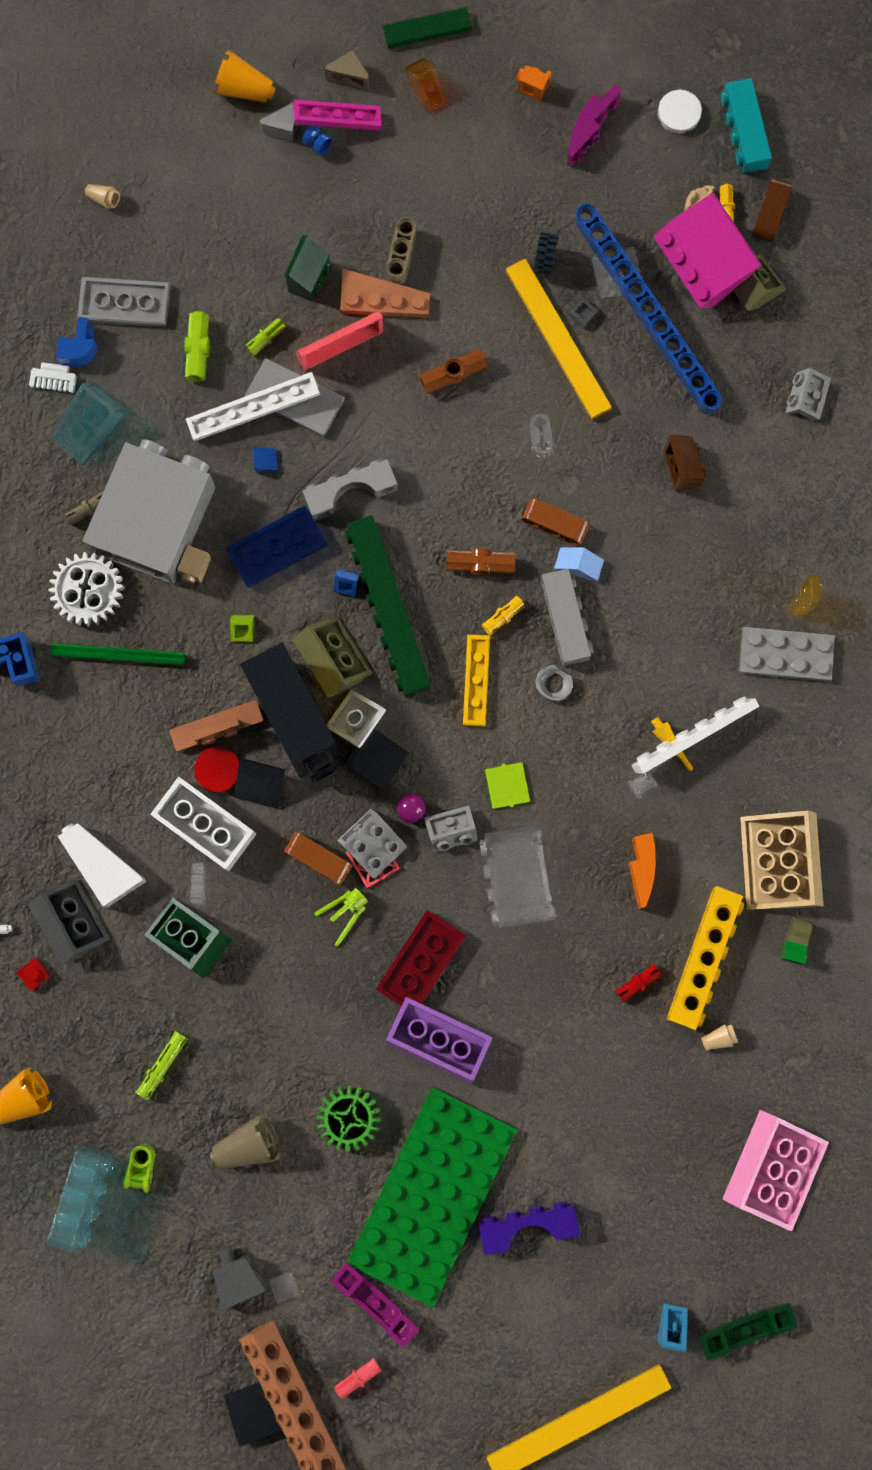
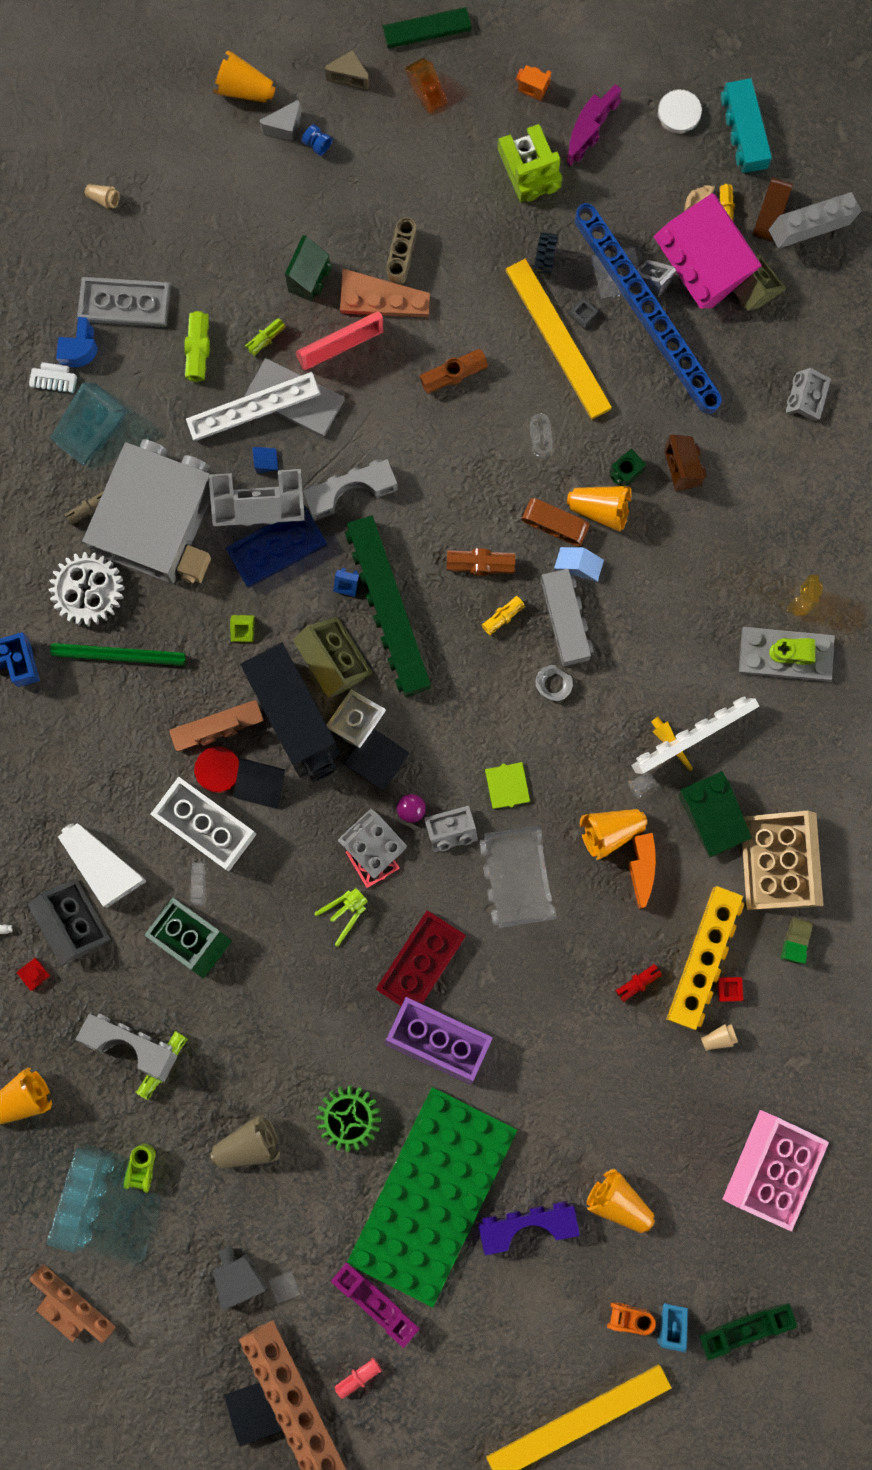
dark orange beam [283,831,353,886] -> none
dark pink plate [293,99,381,131] -> none
yellow tile [463,634,490,727] -> none
none -> nougat bracket [29,1265,116,1343]
none -> light grey arch [75,1013,177,1082]
none -> light grey bracket [209,469,304,526]
none -> lime brick [498,124,562,203]
none -> light orange cone [567,486,631,531]
none -> light orange cone [580,809,648,860]
none -> light orange cone [586,1169,655,1233]
none -> orange piece [607,1302,655,1335]
none -> dark green brick [609,448,646,486]
none -> light grey slope [637,260,676,298]
none -> dark green slope [678,771,752,858]
none -> red plate [717,977,743,1002]
none -> light grey brick [769,192,862,249]
none -> lime piece [769,638,815,665]

